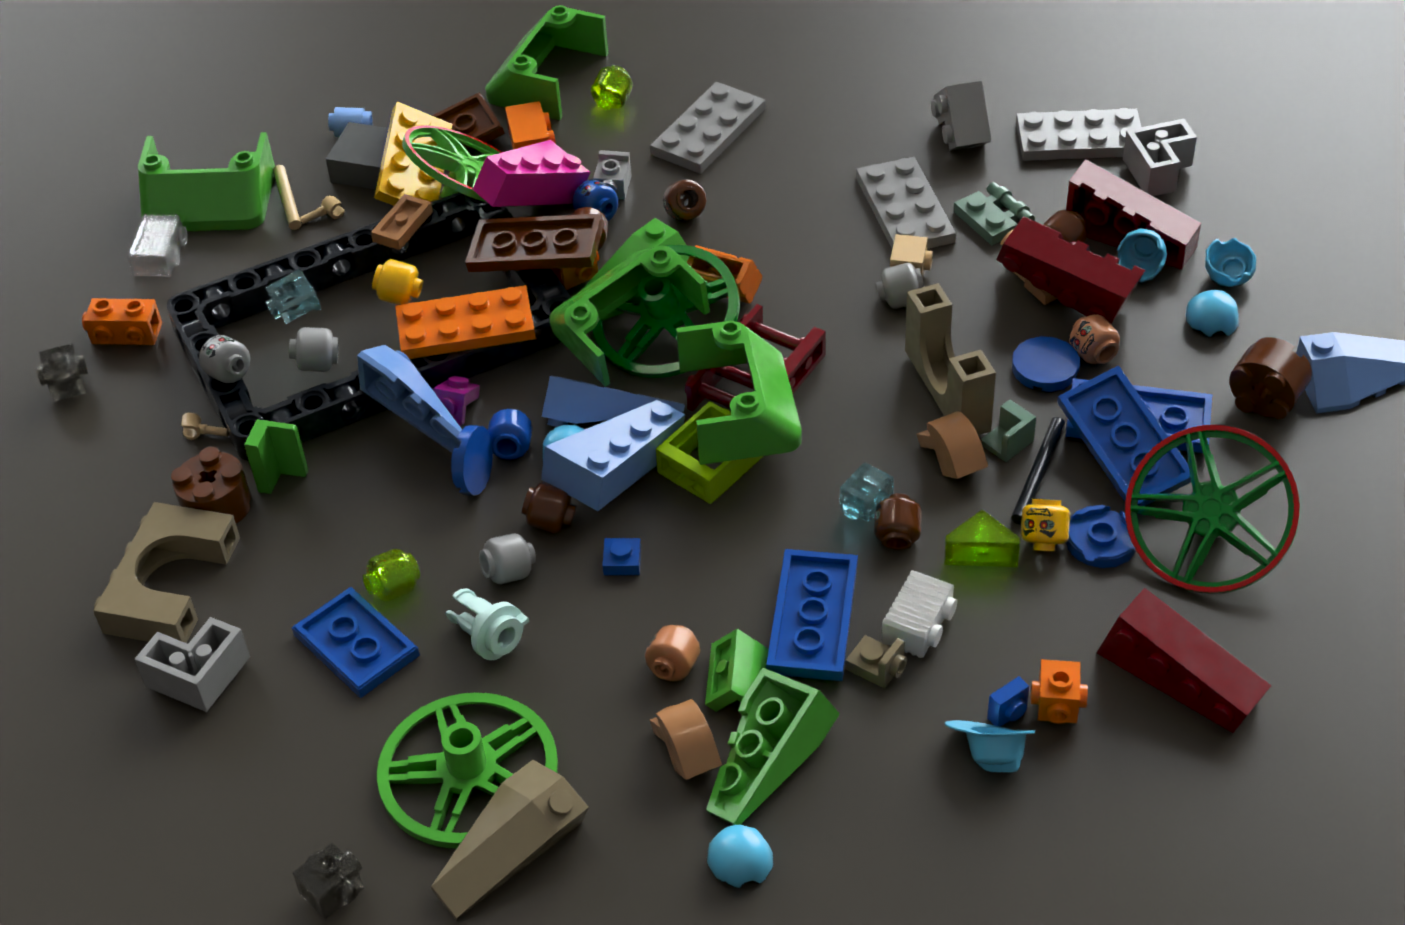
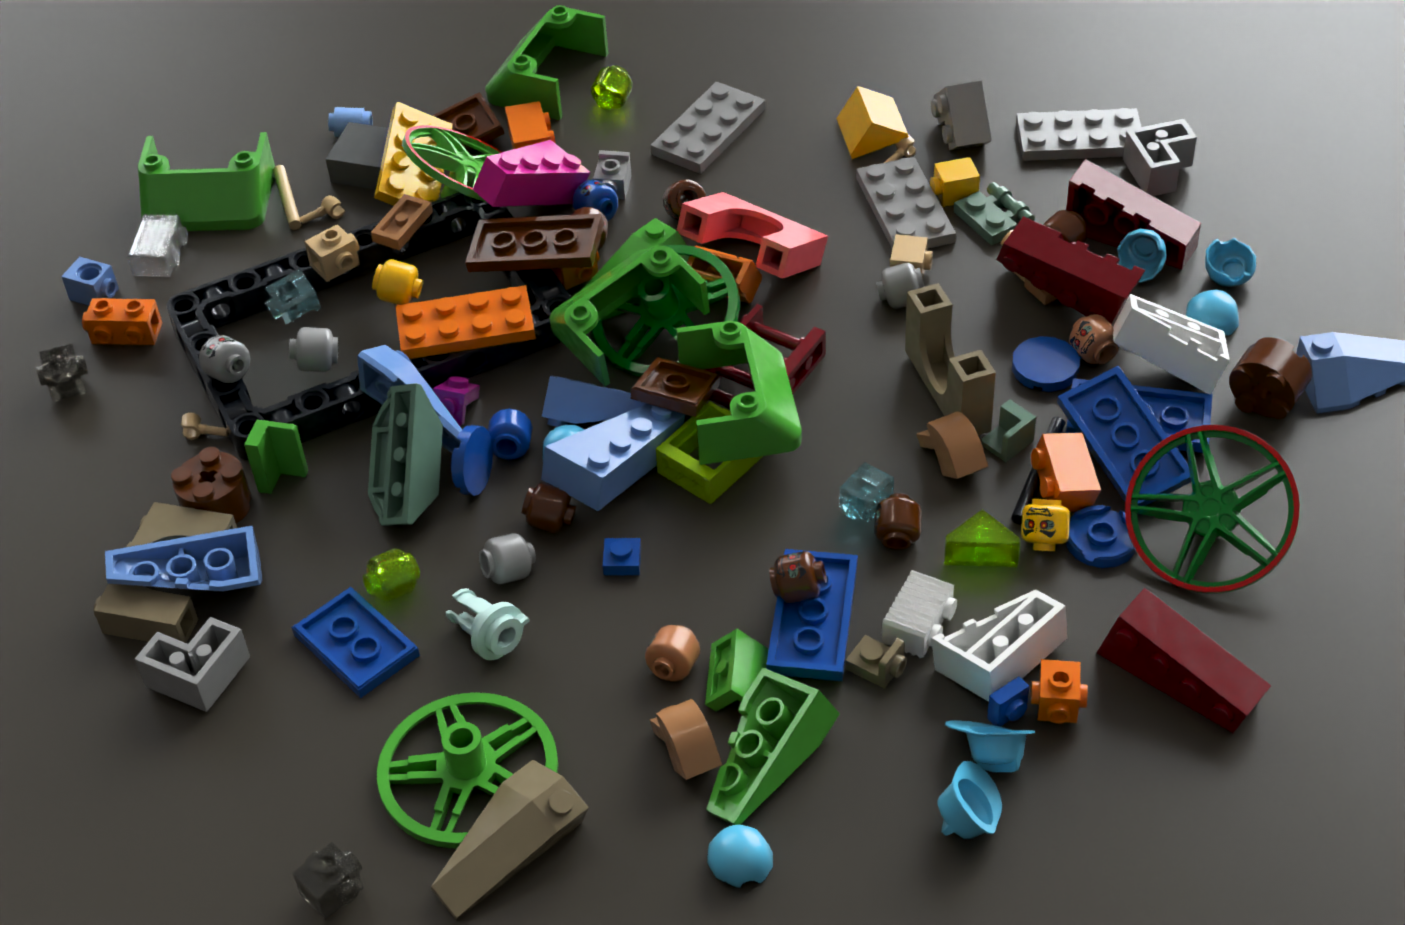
none -> medium blue brick [61,256,119,305]
none -> medium blue wedge [105,526,263,591]
none -> tan brick [304,224,360,282]
none -> sand green wedge [368,383,443,526]
none -> reddish brown plate [630,357,720,417]
none -> coral arch [676,192,828,279]
none -> reddish brown head [769,551,827,603]
none -> yellow slope [836,86,909,159]
none -> tan hand [884,134,916,163]
none -> yellow brick [930,157,980,207]
none -> white wedge [931,589,1068,702]
none -> medium azure piece [937,761,1002,839]
none -> brick [1031,433,1101,512]
none -> white wedge [1113,294,1230,395]

